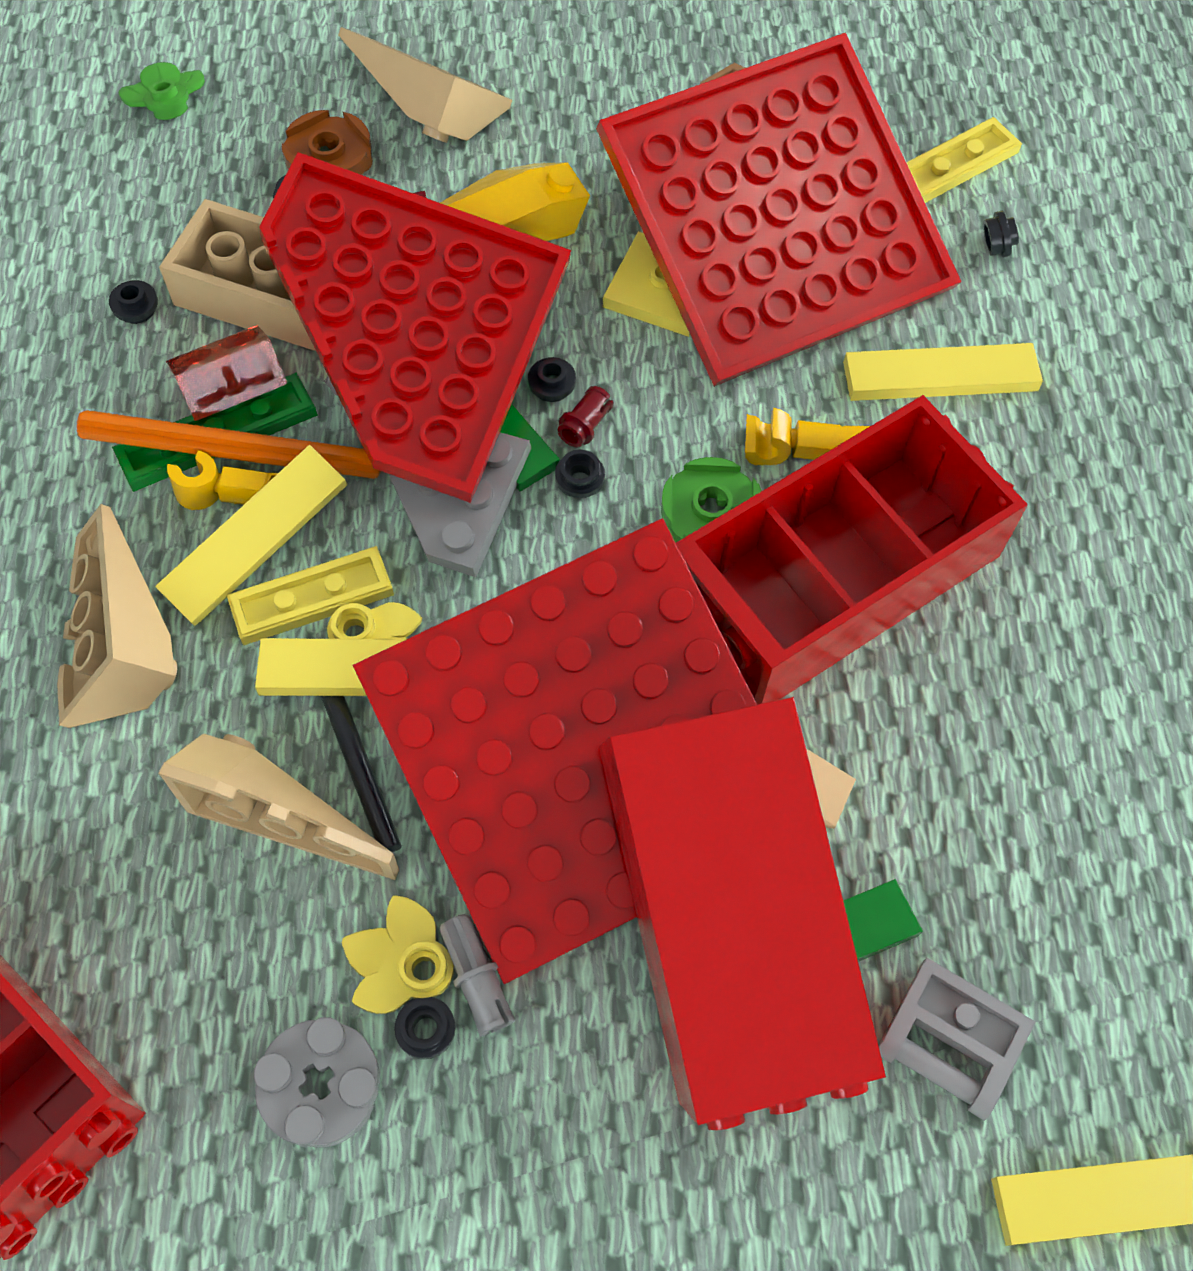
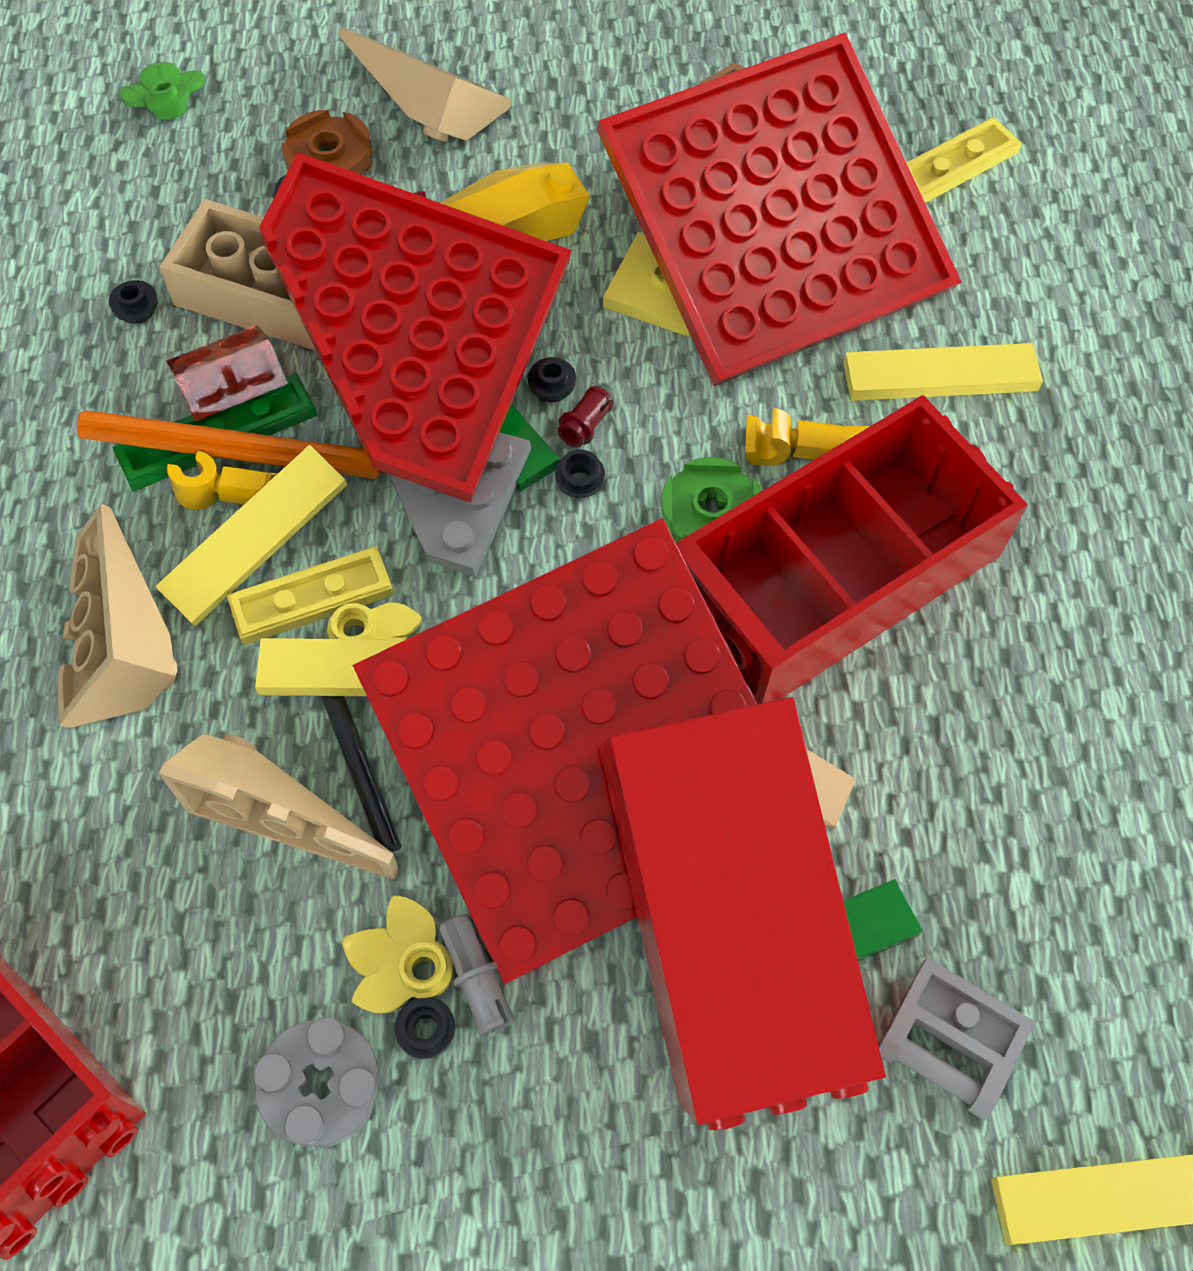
black plate [983,210,1019,258] -> none

